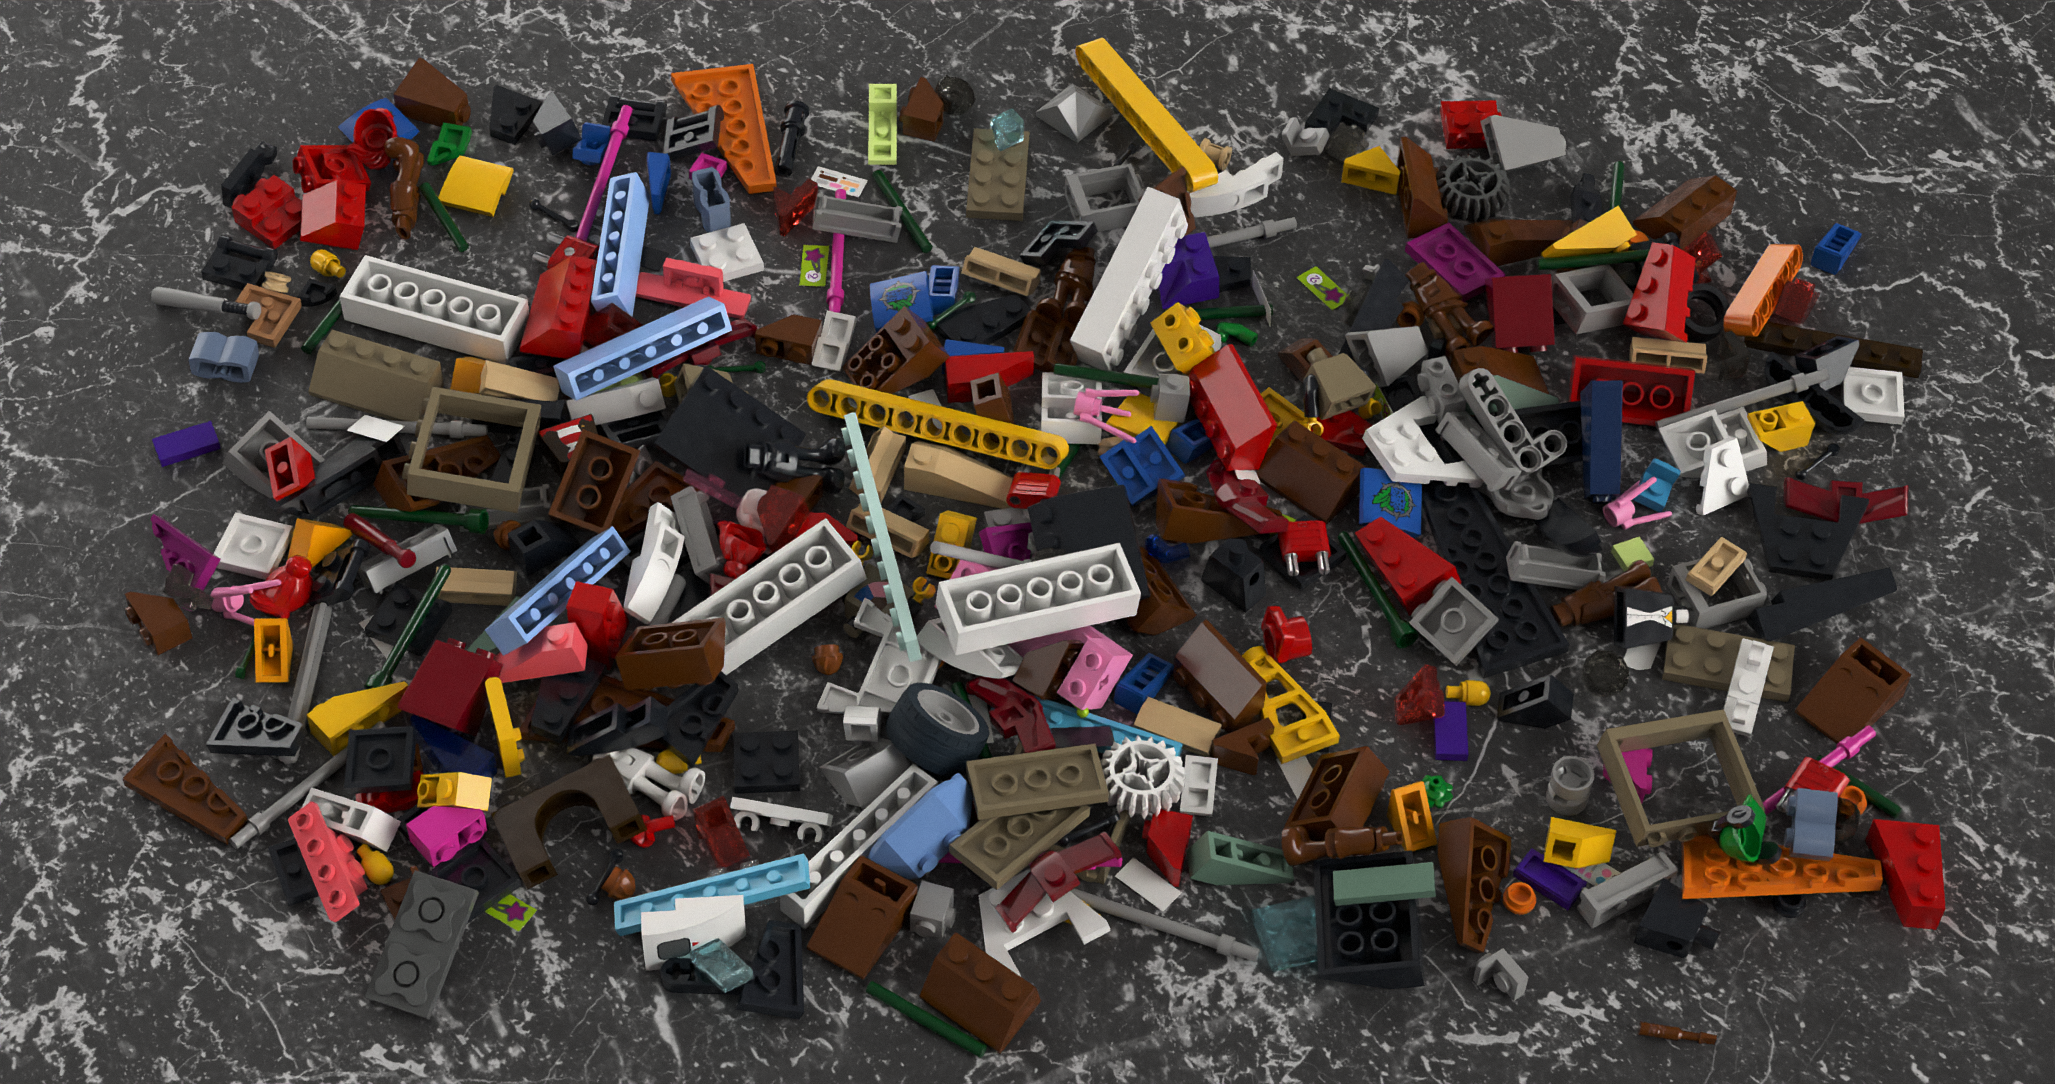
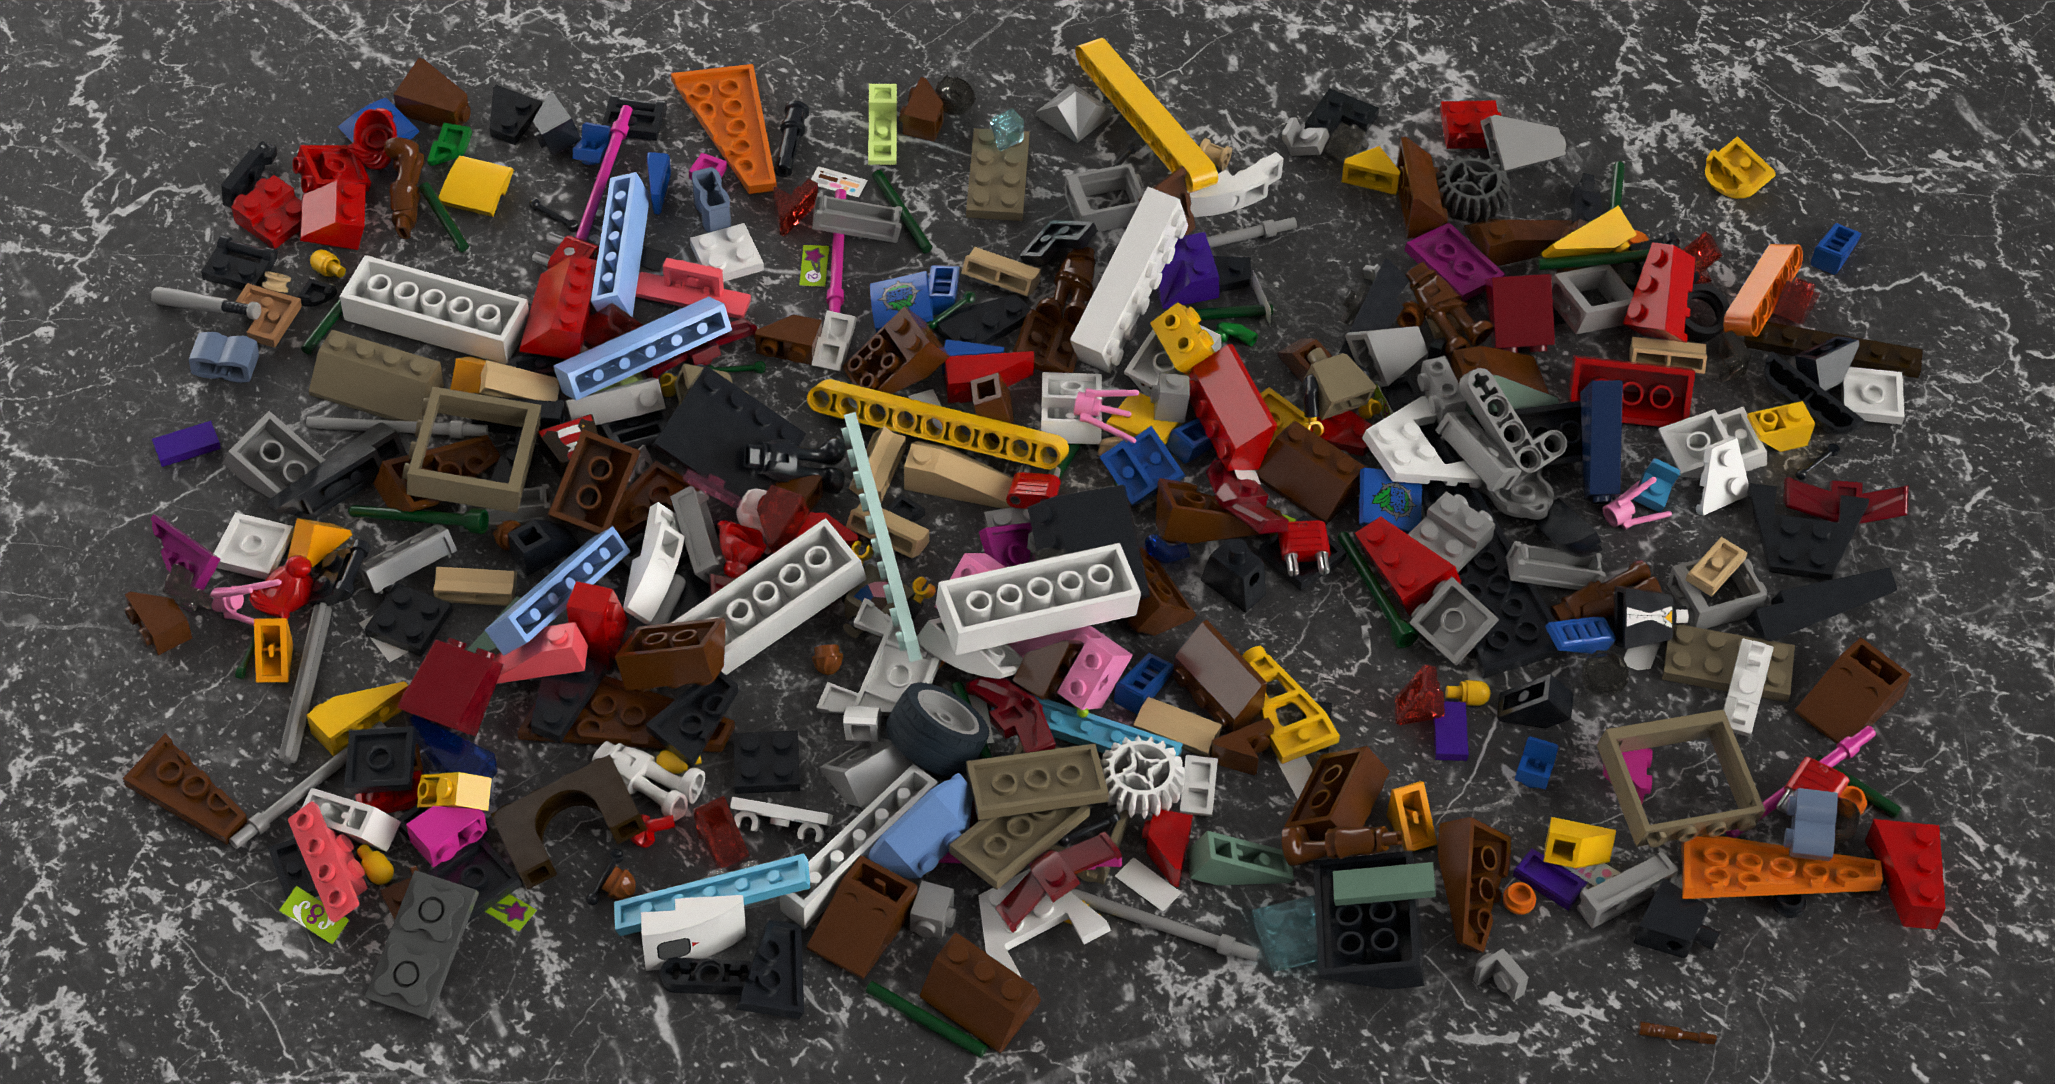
black wing [206,697,308,757] -> none
red slope [265,437,315,501] -> none
dark red piece [343,513,416,568] -> none
white sticker [347,415,405,442] -> none
dark green piece [364,564,451,689] -> none
yellow container [485,677,525,778] -> none
black slope [567,696,668,756] -> none
black plate [663,105,724,161] -> none
clear light blue plate [689,938,754,993] -> none
yellow slope [926,510,977,579] -> none
light grey bar [930,541,1034,569] -> none
black sticker [1051,726,1115,748] -> none
dark green bar [1054,363,1158,389] -> none
red piece [1261,606,1312,663] -> none
lime sticker [1296,266,1352,310] -> none
green plant [1422,775,1453,808] -> none
light grey wheel [1546,756,1594,816] -> none
yellowish green tile [1611,536,1654,572] -> none
reddish brown slope [1633,175,1737,250] -> none
light grey bar [1655,368,1830,432] -> none
cap [1711,794,1782,865] -> none
none -> lime sticker [279,886,349,944]
none -> light grey plate [1408,491,1495,572]
none -> blue bracket [1514,736,1559,790]
none -> blue slope [1545,617,1616,655]
none -> yellow slope [1705,136,1776,199]

